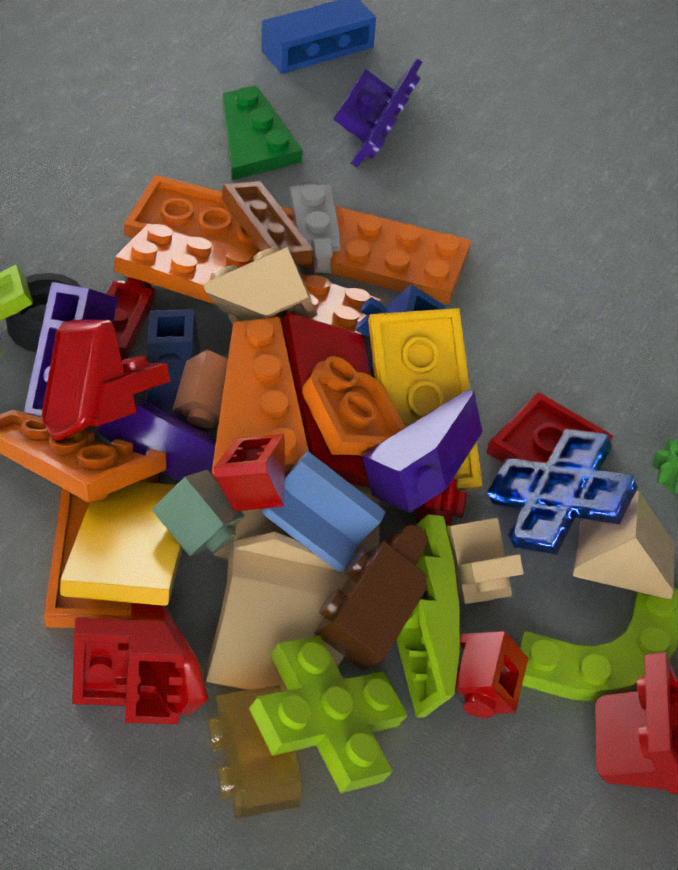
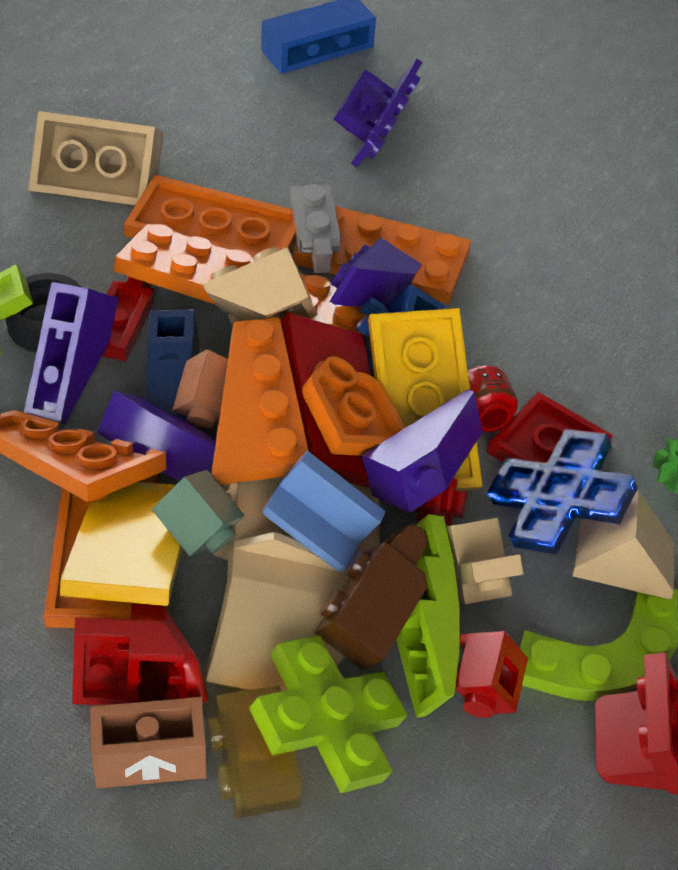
red piece [41,320,170,441] -> none
red slope [214,434,285,511] -> none
dark orange plate [221,181,314,265] -> none
green wing [222,85,303,180] -> none
none -> tan slope [28,111,164,206]
none -> nougat brick [90,697,207,789]
none -> dark purple slope [329,237,422,307]
none -> red head [468,365,518,432]

